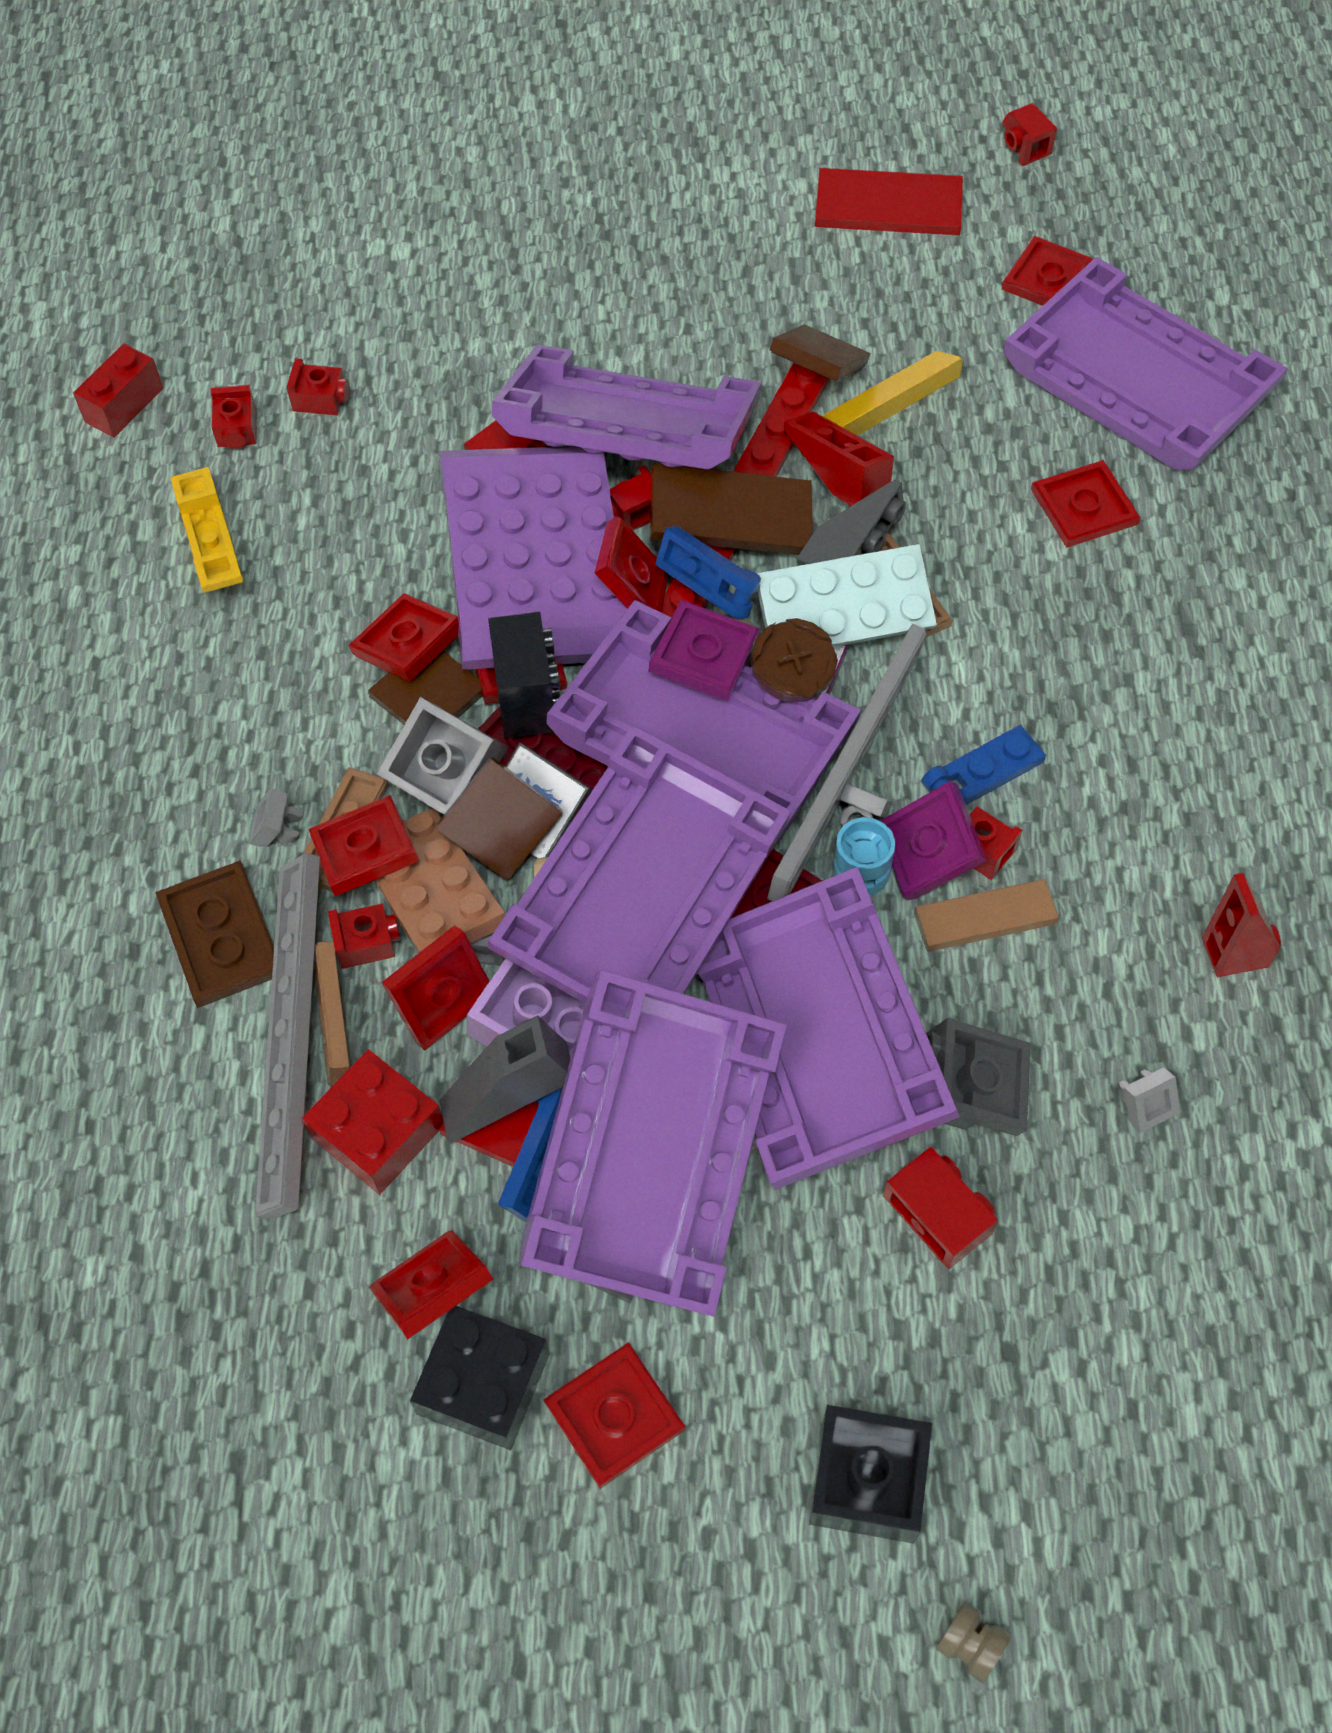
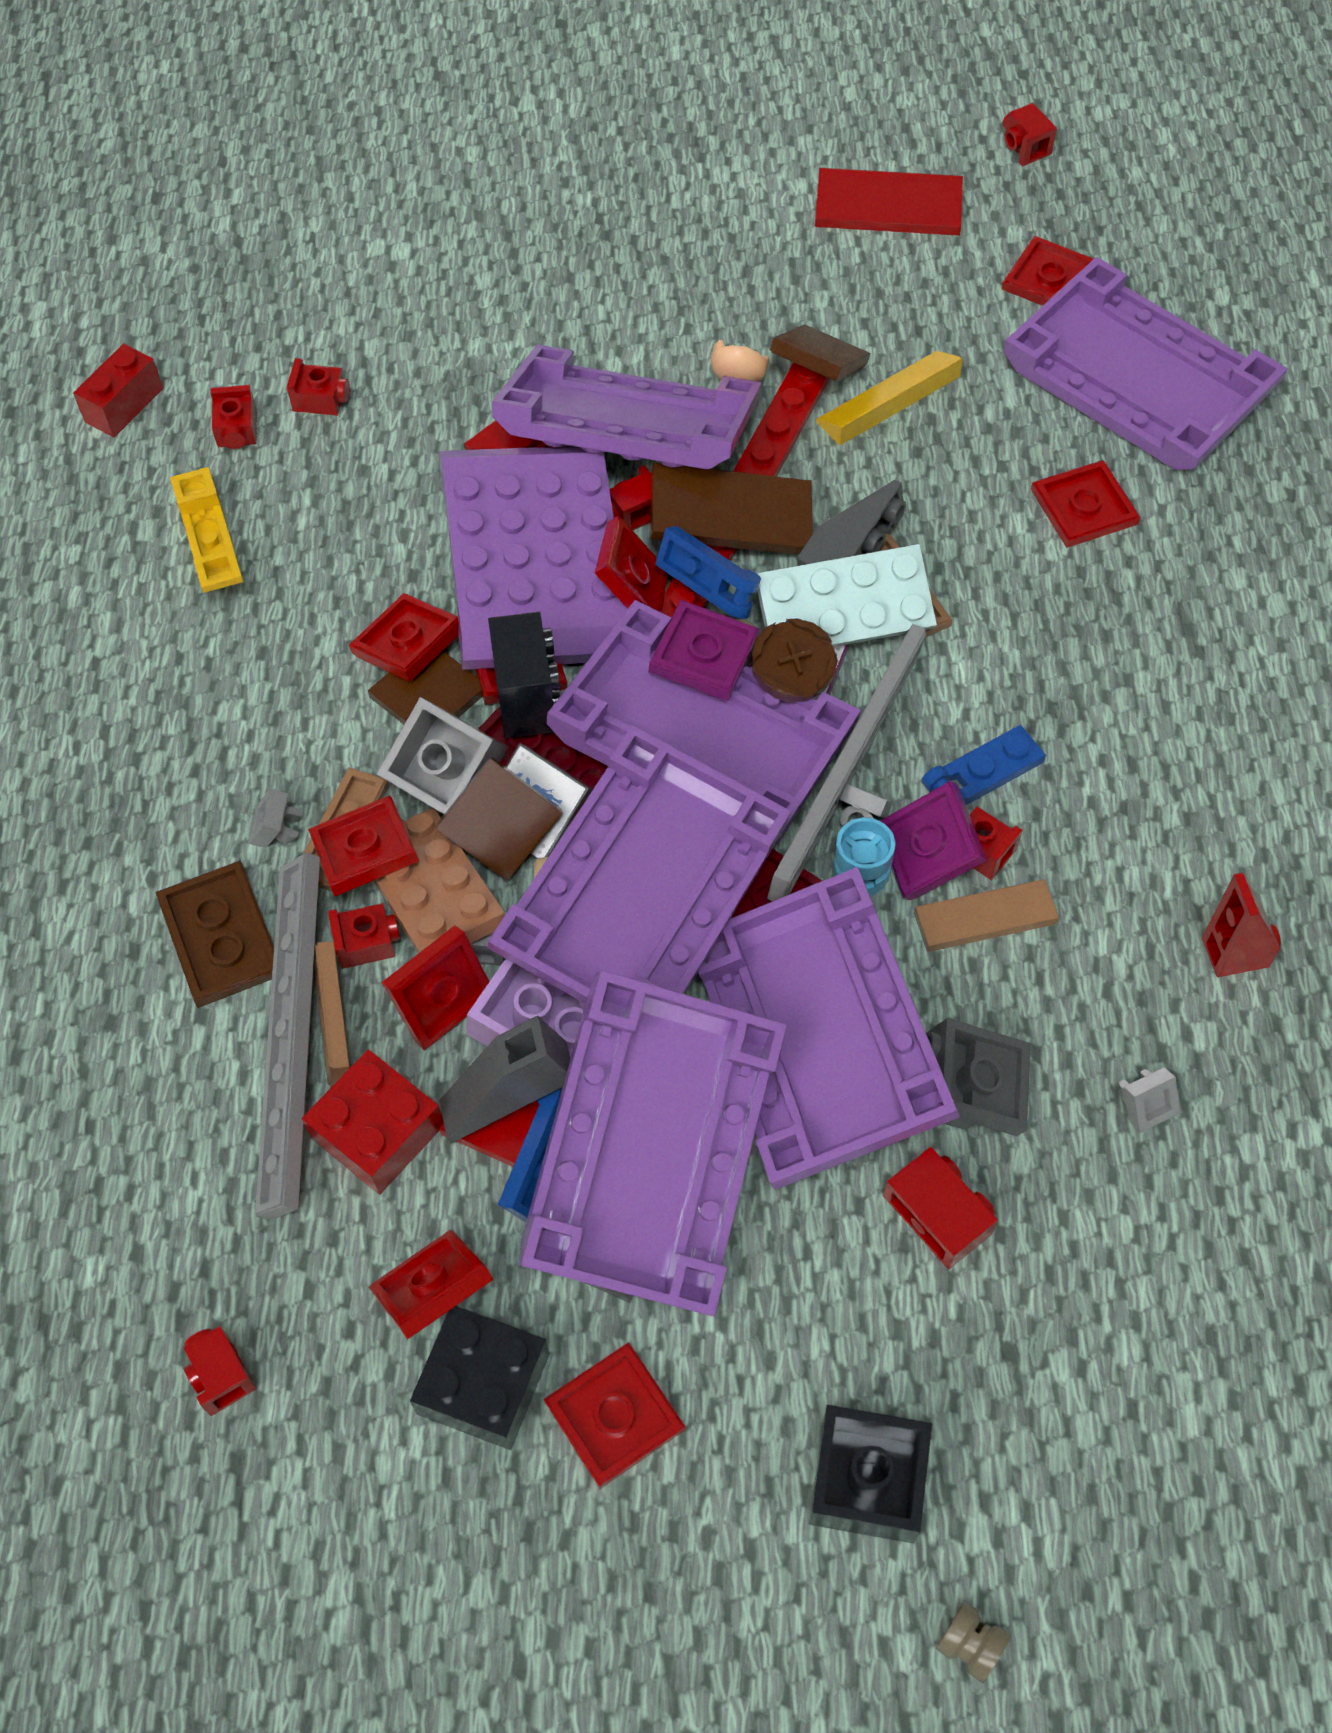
red slope [783,411,894,507] -> none
none -> red brick [183,1326,256,1416]
none -> light nougat hair [710,340,769,382]

